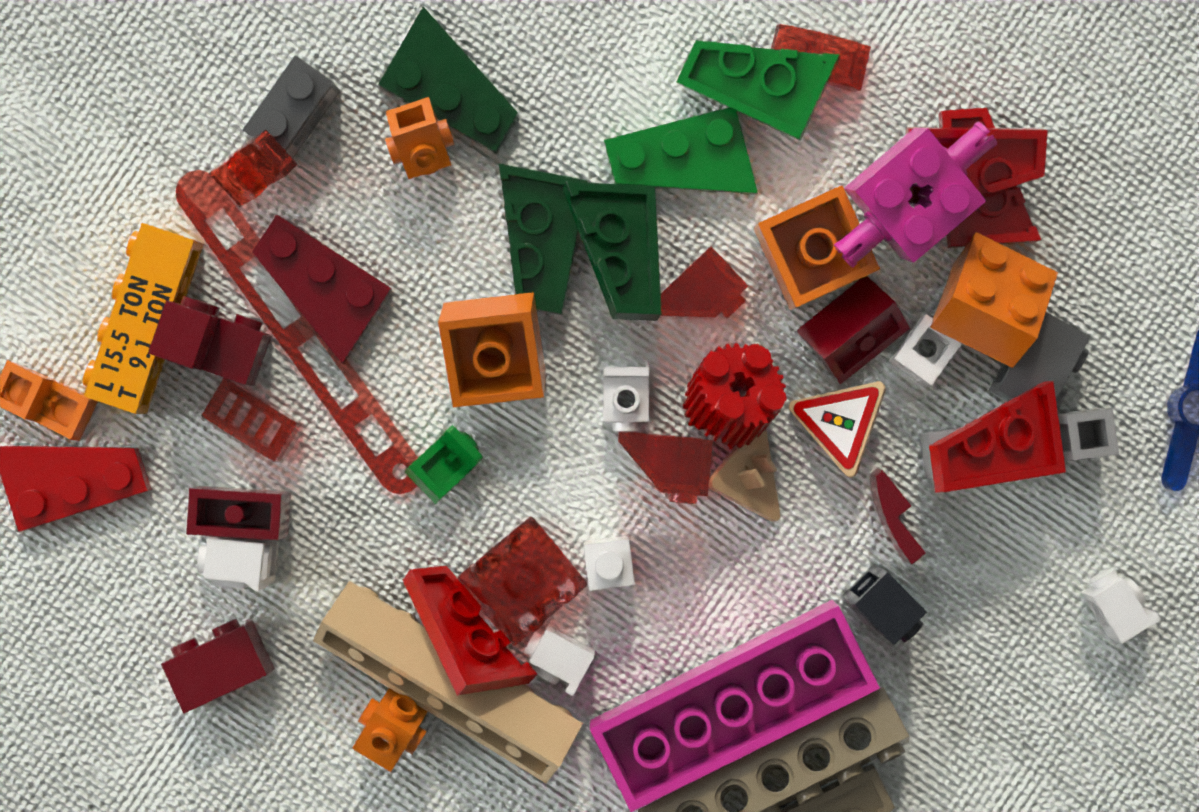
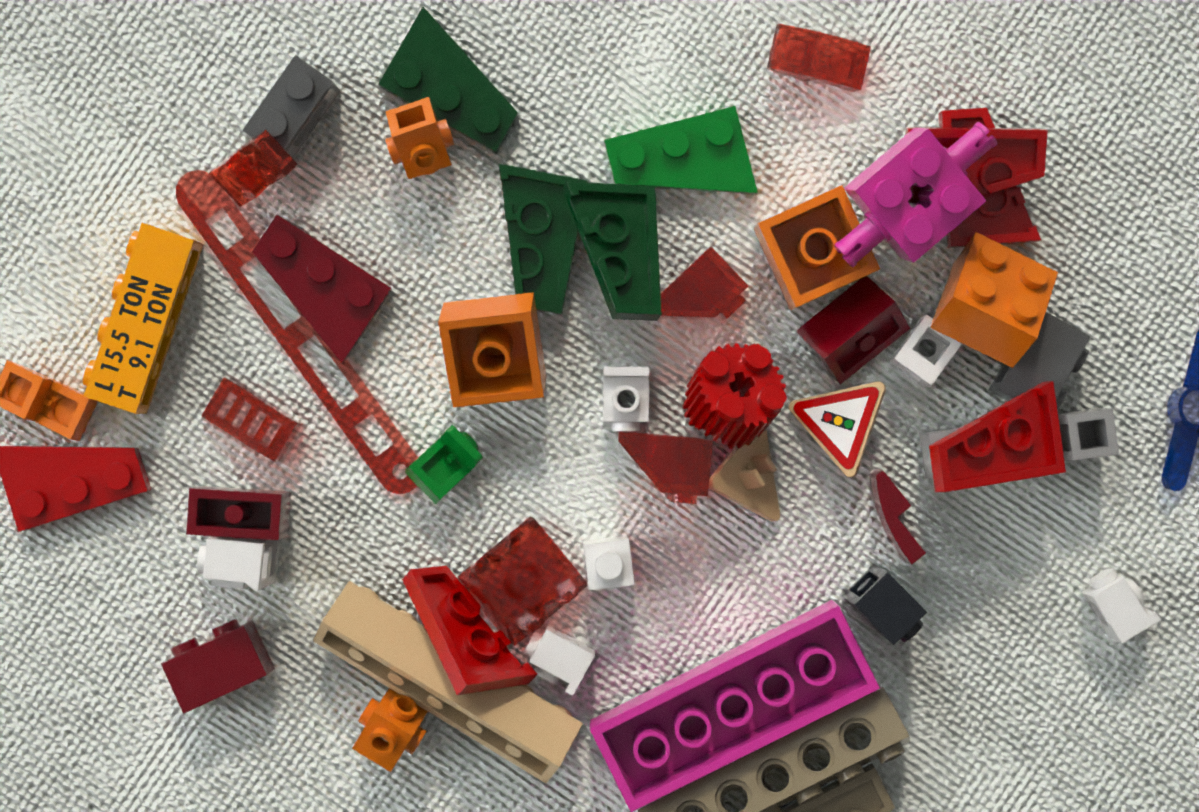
dark red brick [148,296,272,386] -> none
green wing [676,40,841,141] -> none

